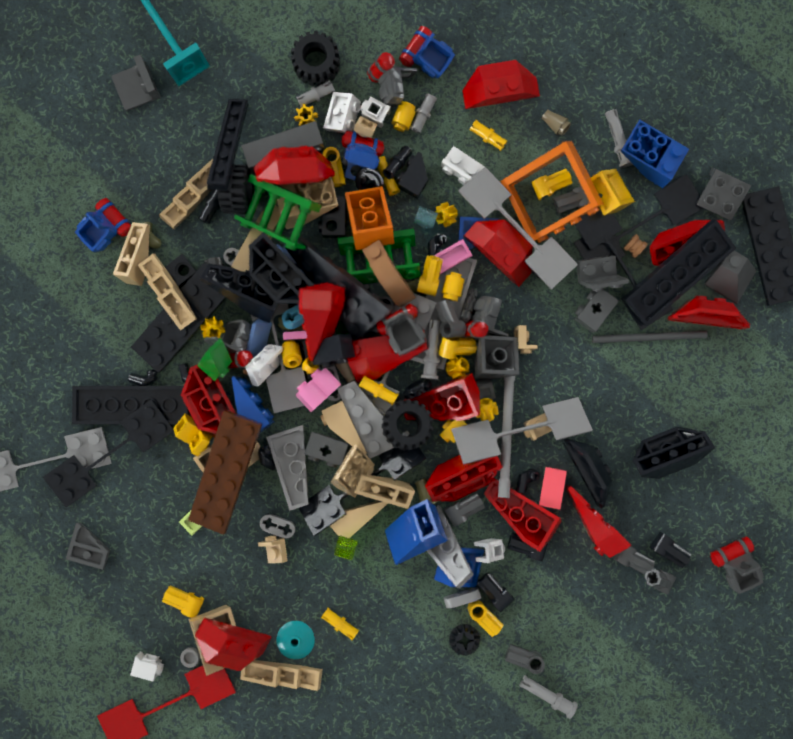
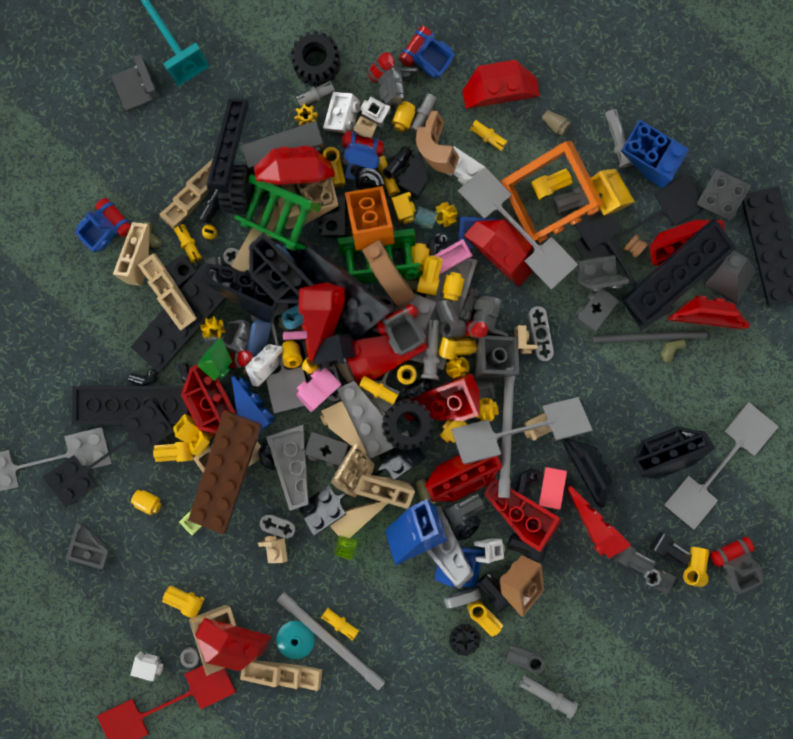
none -> yellow brick [131,490,162,516]
none -> yellow piece [153,442,194,462]
none -> yellow pin [174,224,202,263]
none -> yellow hinge [202,224,218,240]
none -> light grey piece [276,592,385,690]
none -> yellow brick [392,192,416,224]
none -> yellow brick [397,365,417,385]
none -> yellow brick [411,243,430,272]
none -> medium nougat arch [416,111,459,174]
none -> black gear [454,515,481,541]
none -> medium nougat slope [500,555,544,617]
none -> light grey beam [528,306,554,361]
none -> olive arm [661,339,686,363]
none -> light grey hinge [664,402,778,530]
none -> yellow piece [683,547,709,587]

